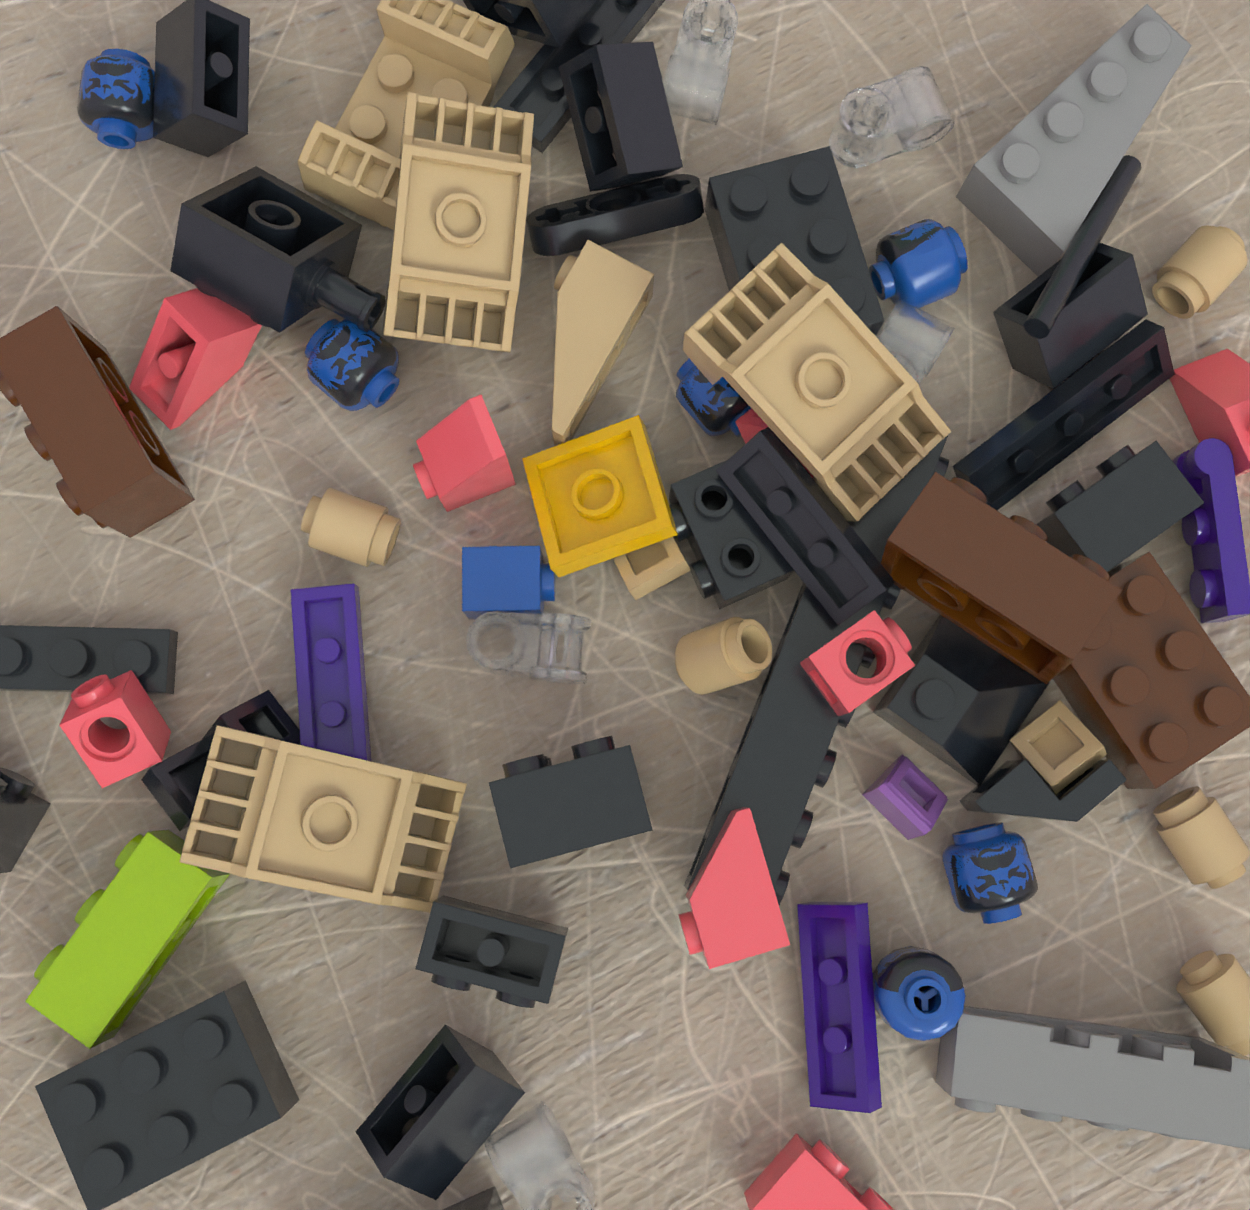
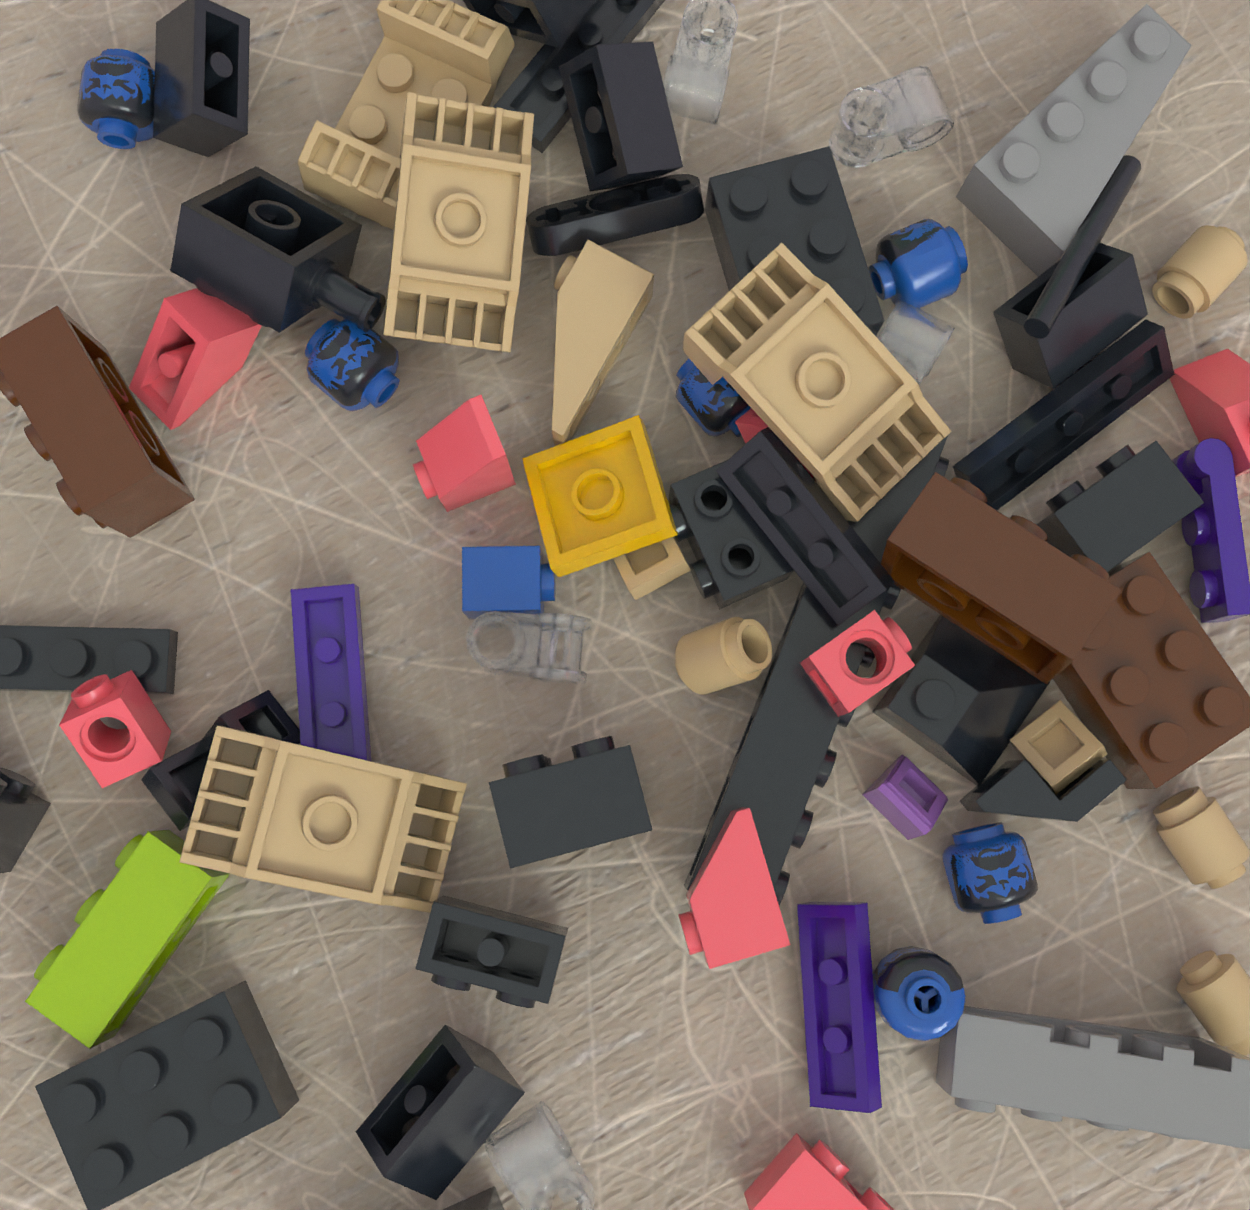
tan brick [301,488,401,567] -> none

